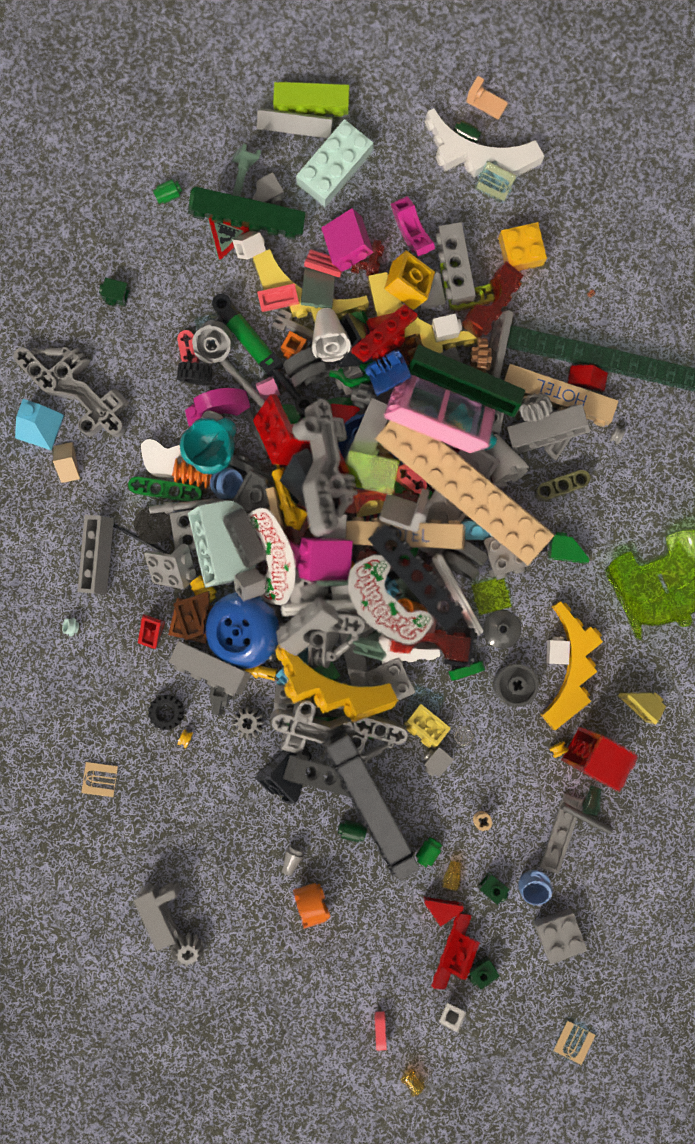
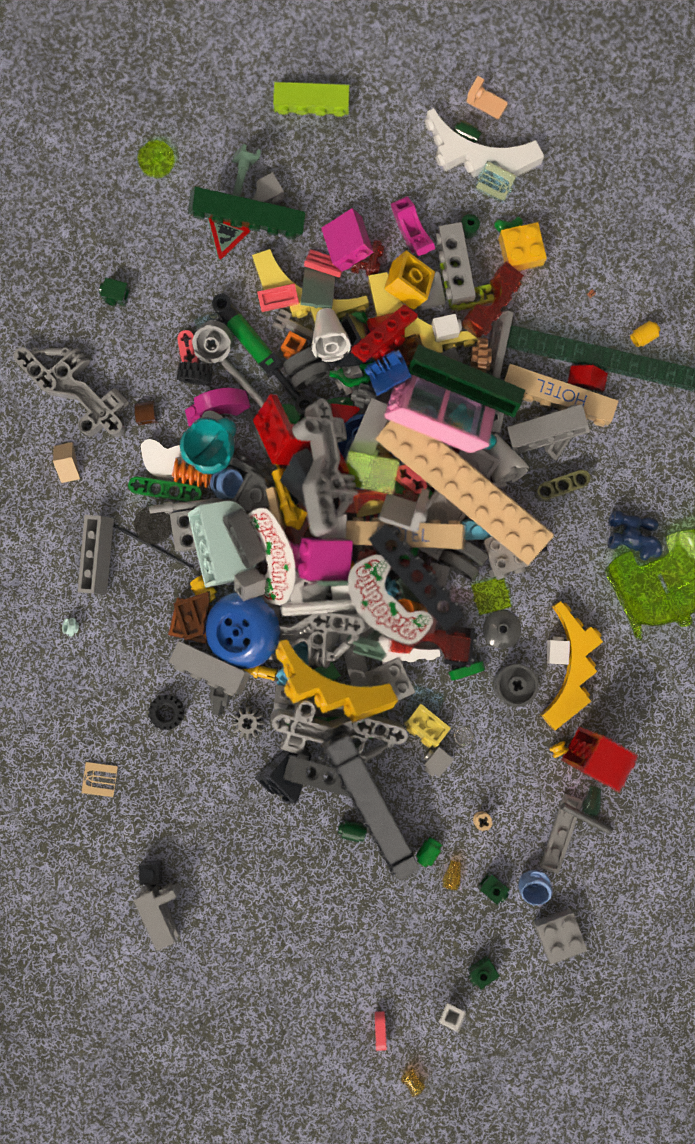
medium azure slope [15,399,64,451] -> none
red slope [138,614,166,649] -> none
light grey bracket [144,544,196,589] -> none
green brick [153,179,182,204] -> none
light grey gear [171,932,204,968] -> none
yellow bush [177,729,194,748] -> none
white brick [232,231,266,260] -> none
bright pink tile [255,376,280,401] -> none
light grey tile [257,108,333,138] -> none
light grey arch [276,597,339,656] -> none
light grey cone [282,845,304,876] -> none
orange brick [293,883,330,929] -> none
light aqua brick [296,119,373,208] -> none
red slope [423,896,464,927] -> none
red bracket [431,913,480,990] -> none
white axle [432,554,484,636] -> none
light grey gear [519,393,553,423] -> none
green slope [548,532,589,564] -> none
piece [552,1019,596,1066] -> none
light grey bush [609,425,626,445] -> none
light yellow slope [618,692,666,725] -> none
none -> reddish brown brick [134,400,158,425]
none -> clear neon green tile [137,140,175,178]
none -> black brick [139,860,162,885]
none -> dark green brick [461,214,480,239]
none -> green arm [494,216,523,232]
none -> dark blue animal [608,510,663,561]
none -> yellow brick [630,321,660,347]

